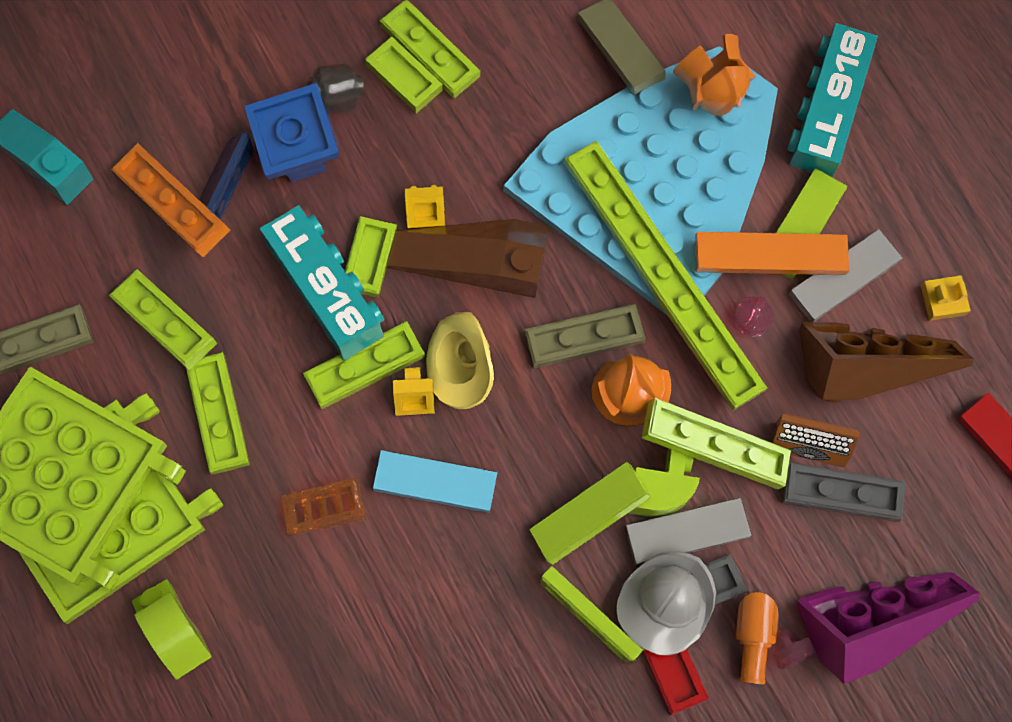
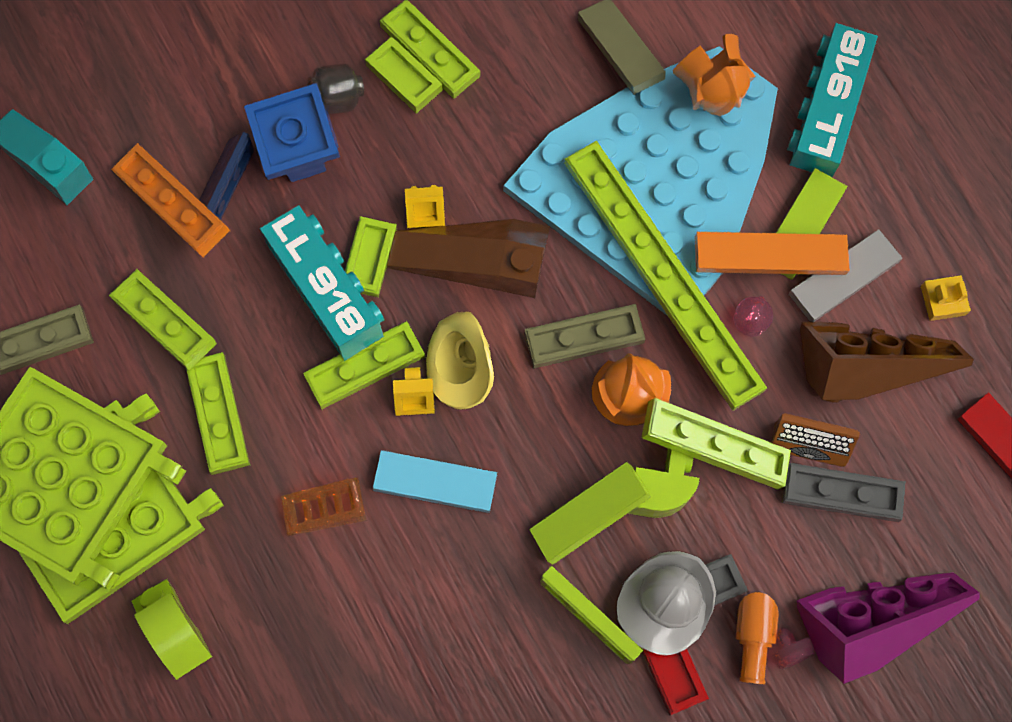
light grey tile [625,498,751,566] -> none

